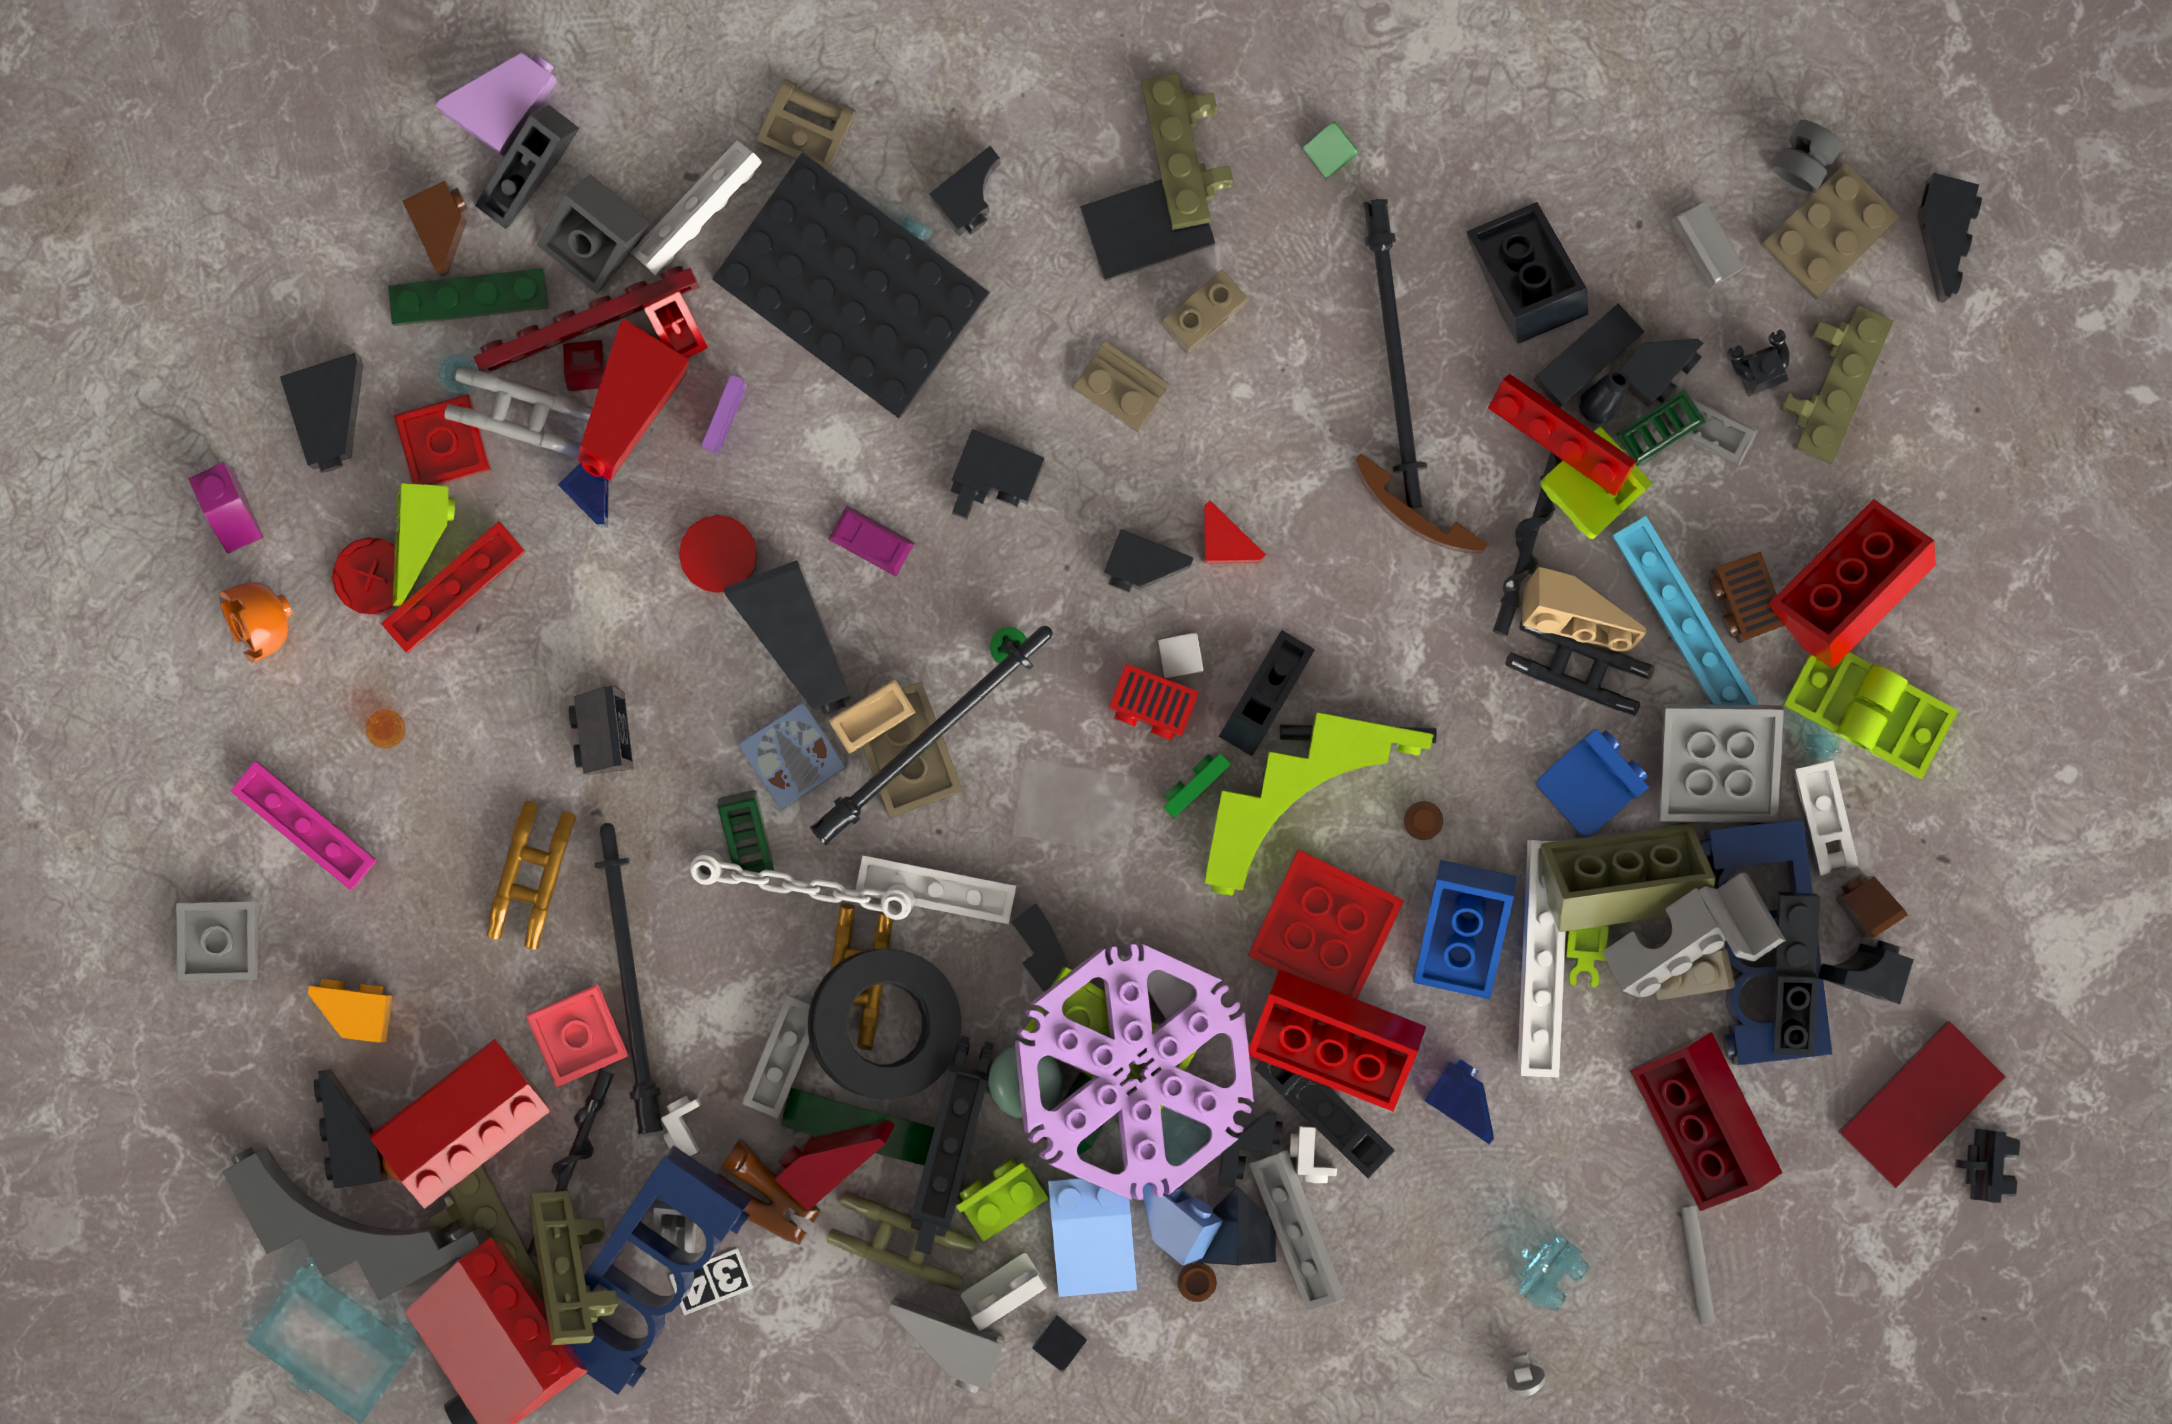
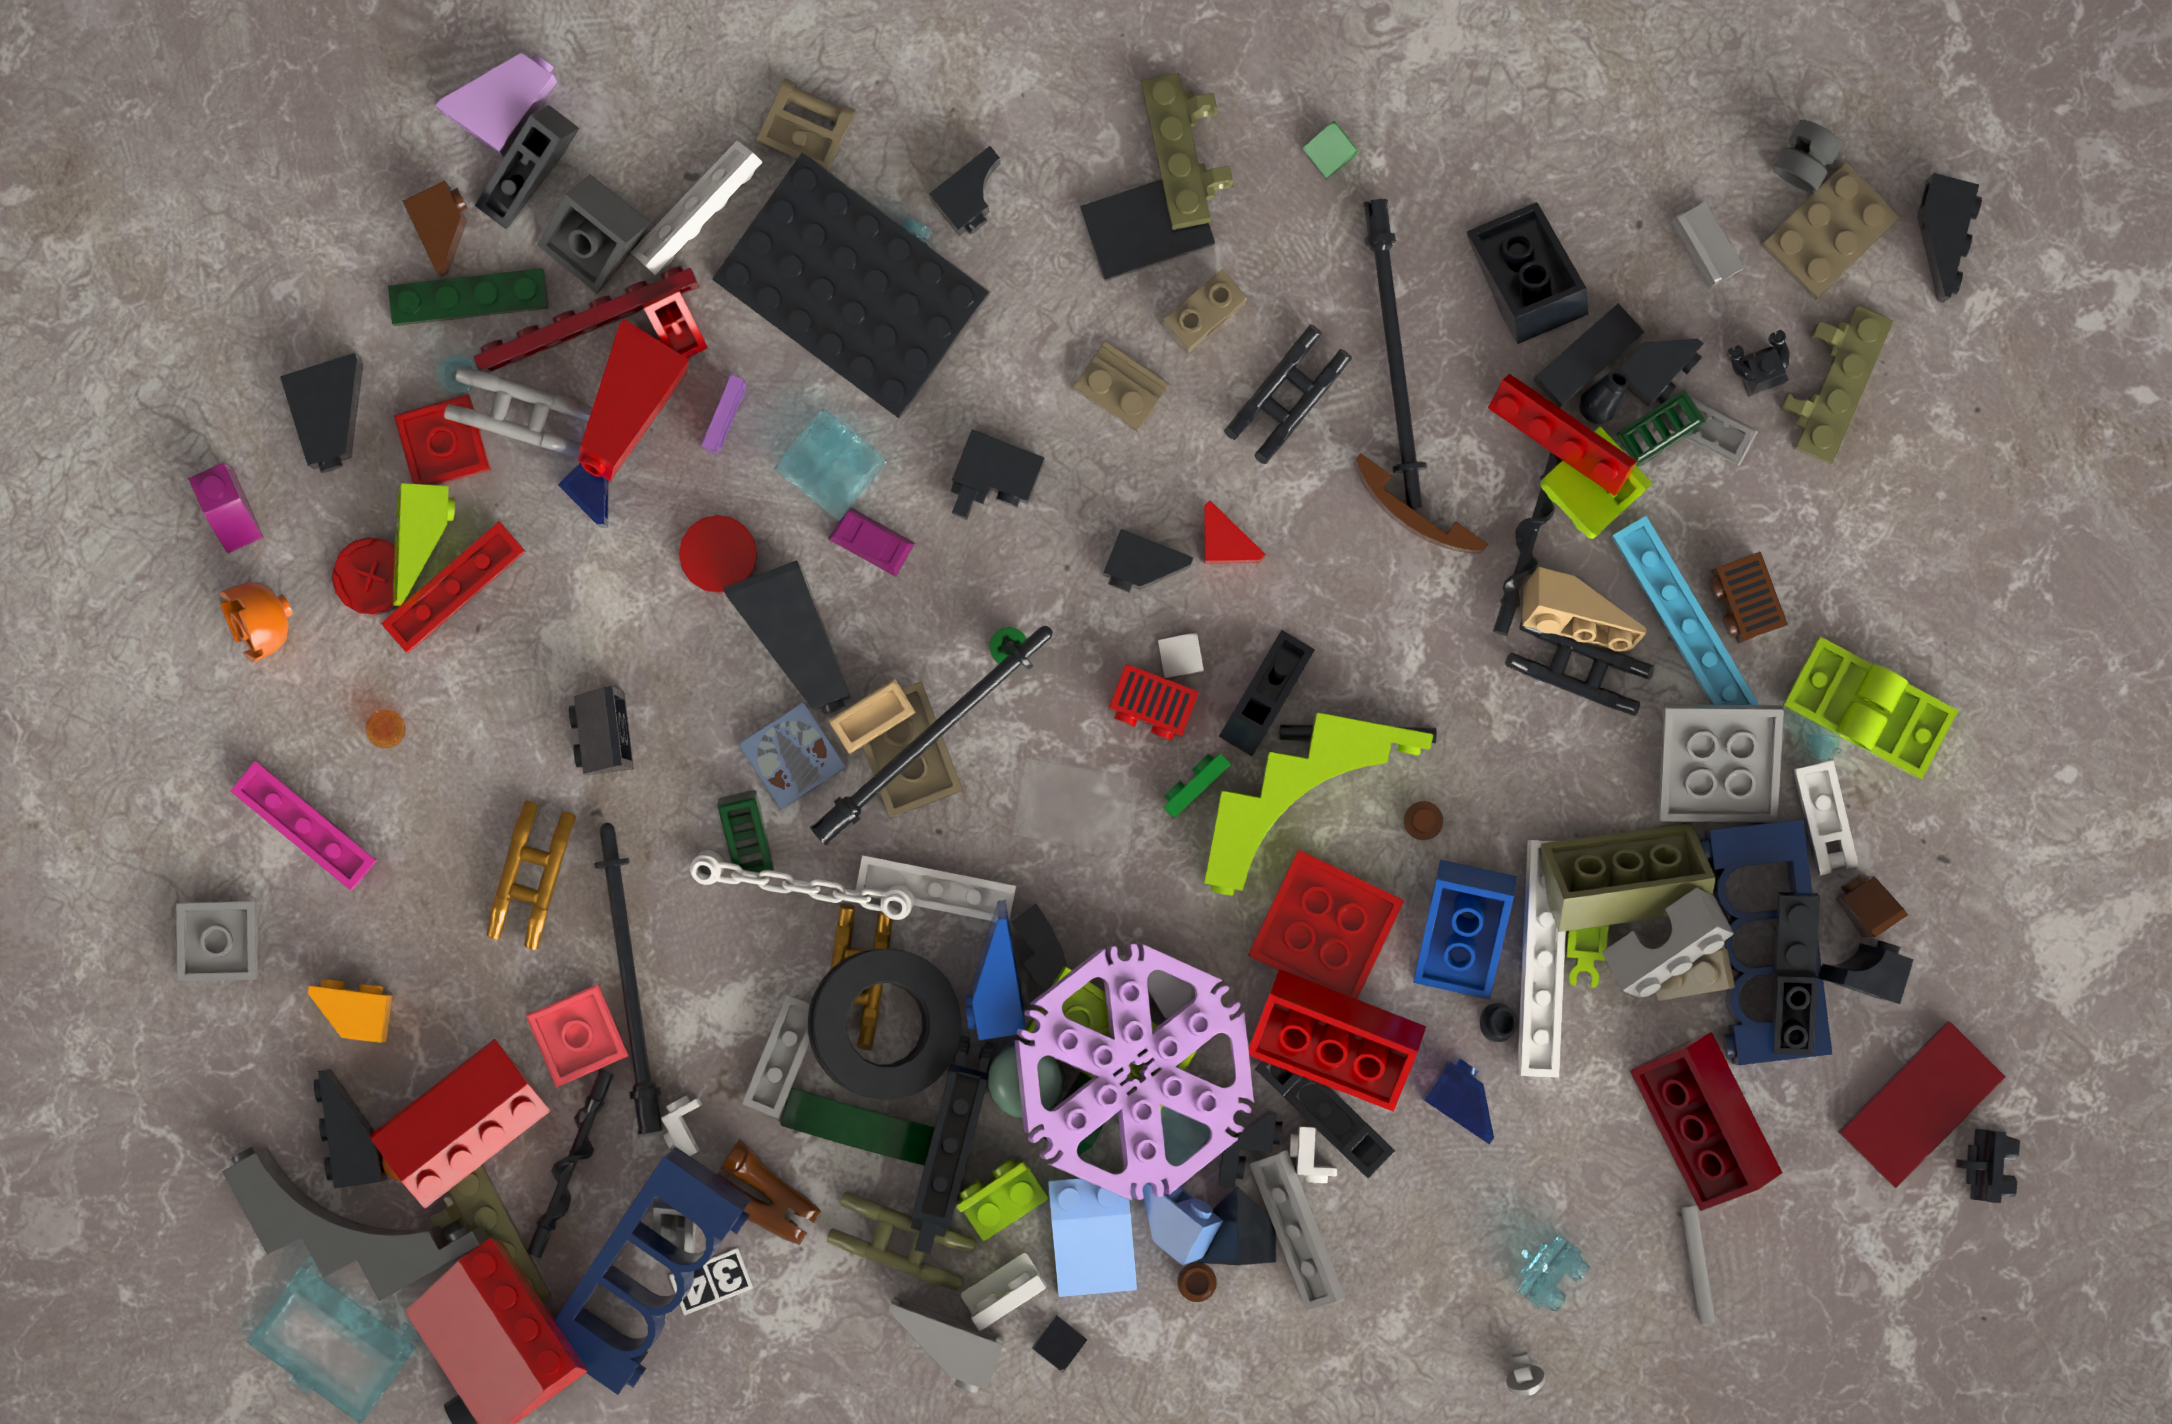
olive hinge [528,1191,618,1345] -> none
dark red slope [563,340,605,391] -> none
dark red slope [774,1120,895,1211] -> none
blue bracket [1537,728,1649,837] -> none
light grey panel [1699,872,1786,962] -> none
red slope [1769,499,1936,669] -> none
none -> clear light blue slope [774,409,887,521]
none -> blue slope [966,899,1026,1040]
none -> black piece [1224,324,1352,464]
none -> black plate [1480,1003,1518,1042]

